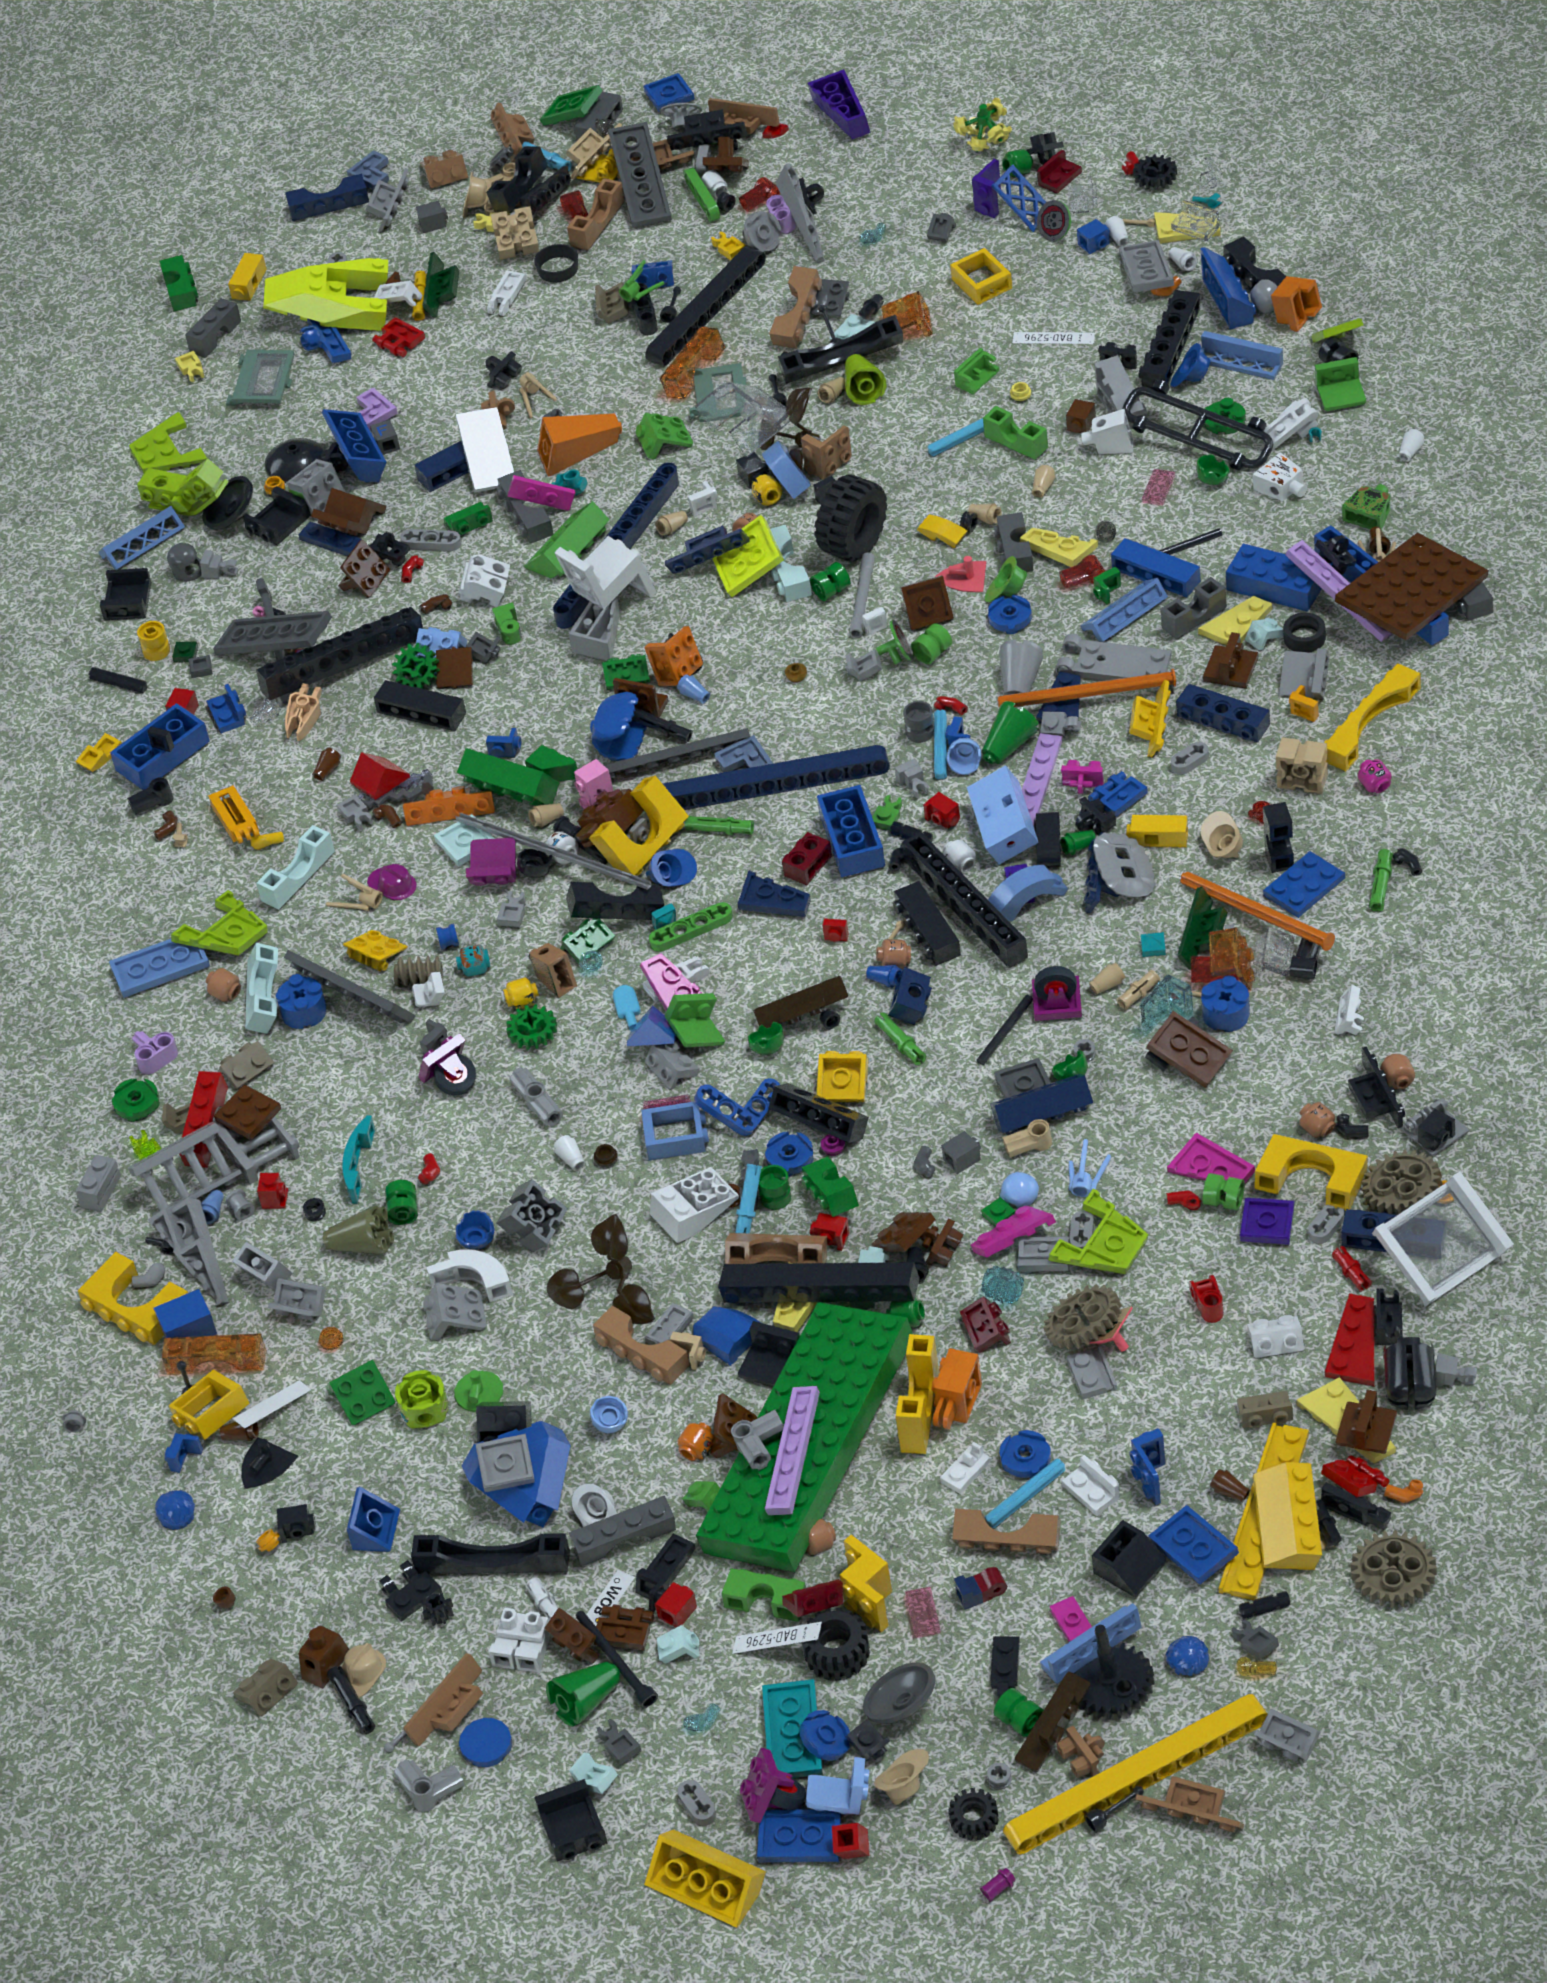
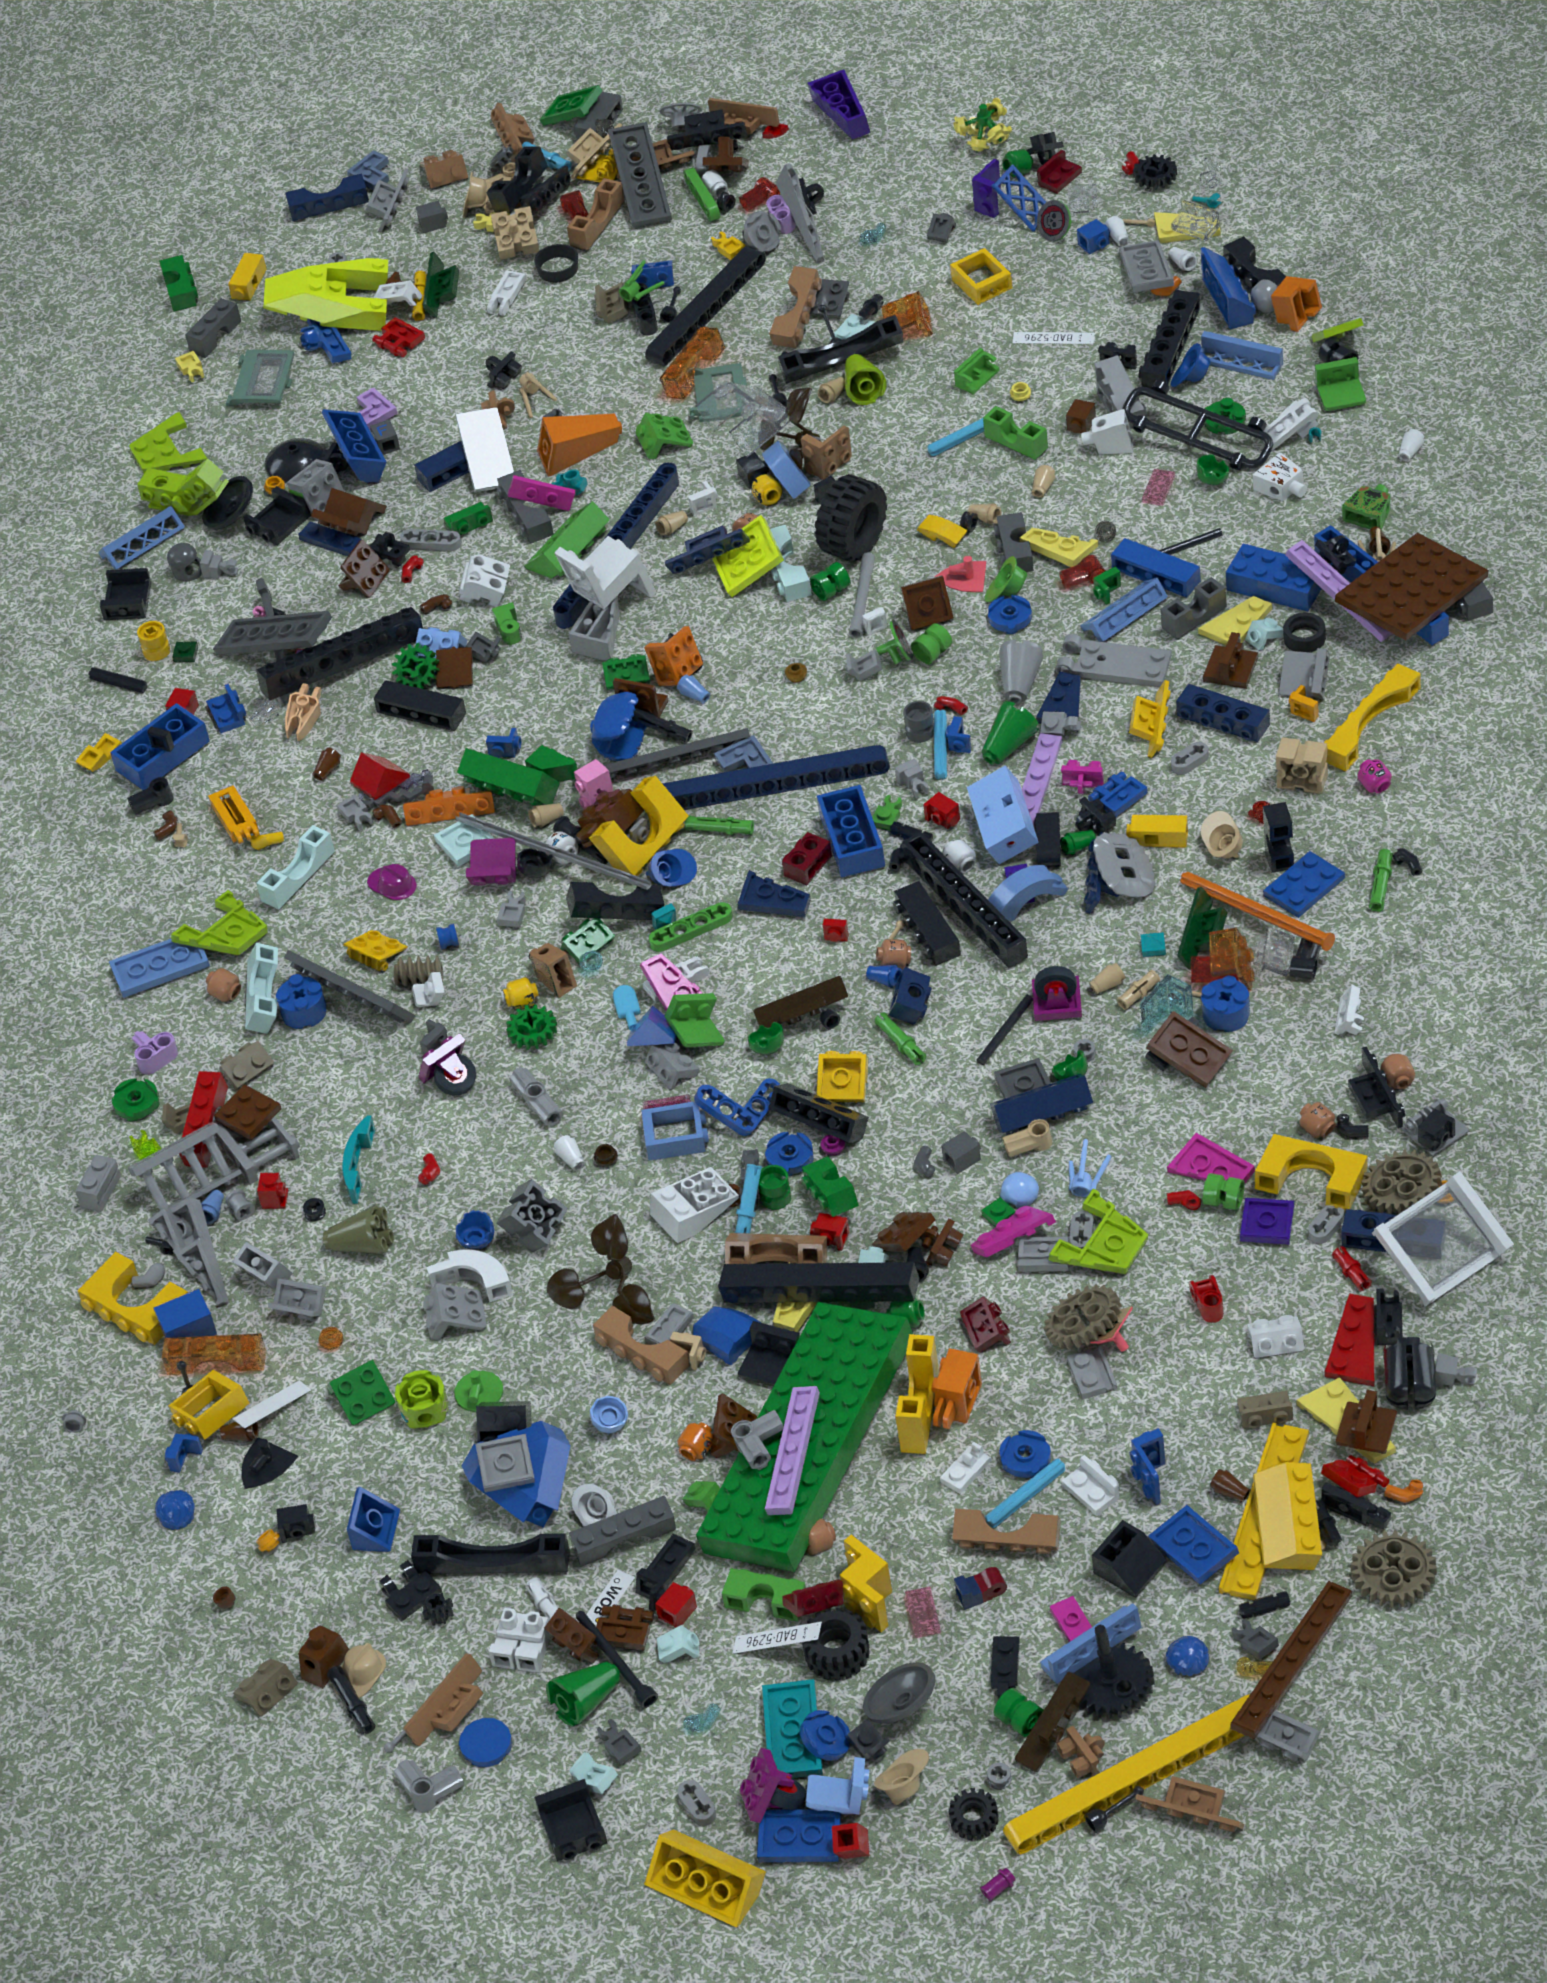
dark grey tile [188,655,213,678] -> none
tan plant [325,874,383,911] -> none
green wheel [385,1180,418,1225] -> none
teal head [456,944,491,977] -> none
blue plate [643,73,695,112] -> none
light blue hair [947,738,982,775] -> none
clear light blue gear [981,1266,1024,1304] -> none
orange axle [997,669,1176,707] -> none
none -> reddish brown tile [1230,1581,1352,1739]

